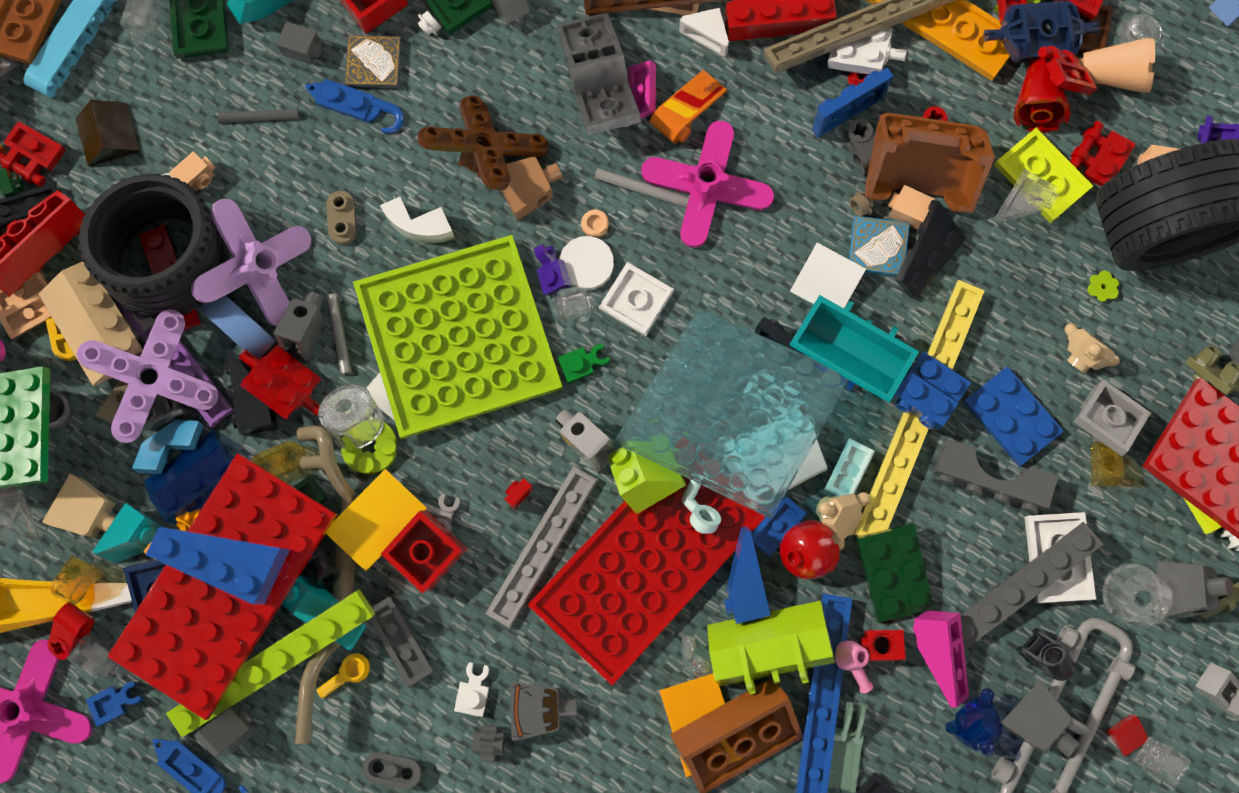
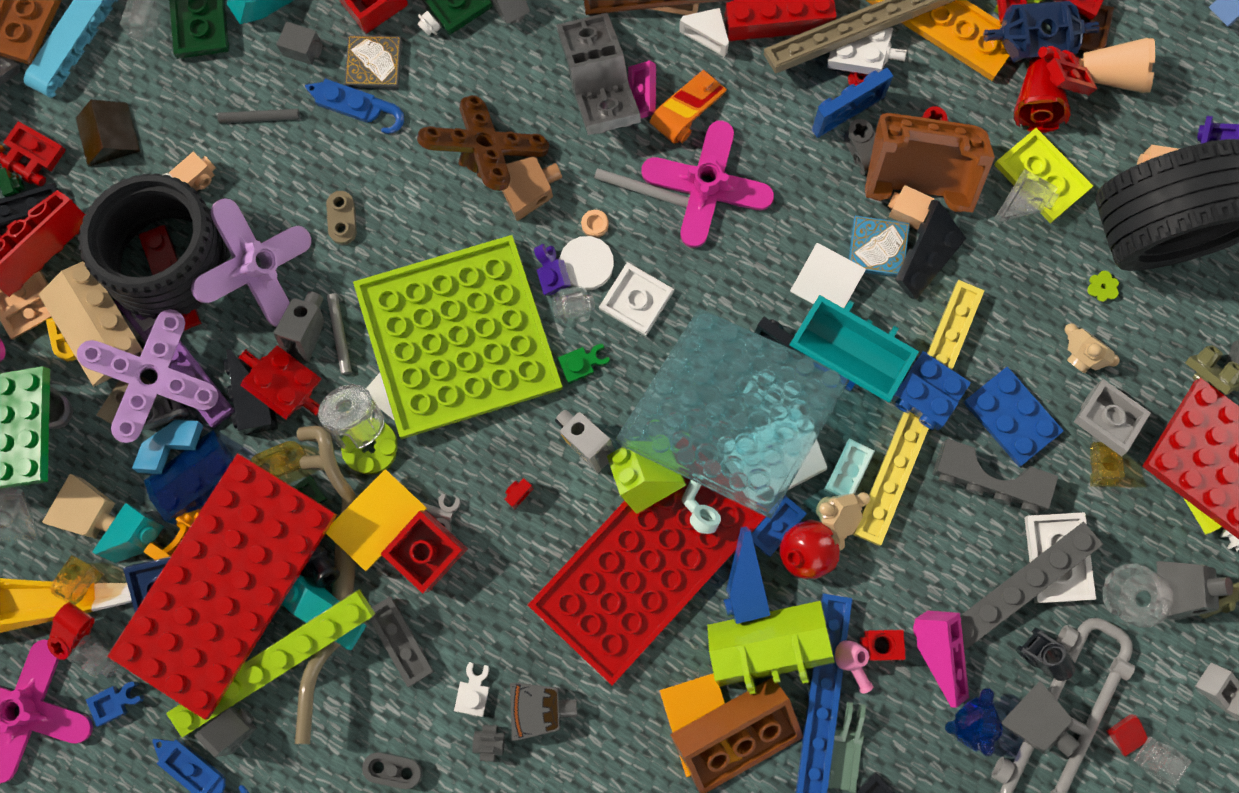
blue wedge [145,527,290,605] -> none
medium blue brick [199,295,276,359] -> none
yellow plate [316,653,370,699] -> none
white brick [380,197,455,244] -> none
light grey tile [485,466,598,629] -> none
clear arm [682,636,712,677] -> none
dark tan plate [849,191,874,217] -> none
dark green plate [856,523,934,623] -> none
red plate [1070,121,1136,187] -> none
clear hat [1117,14,1166,59] -> none

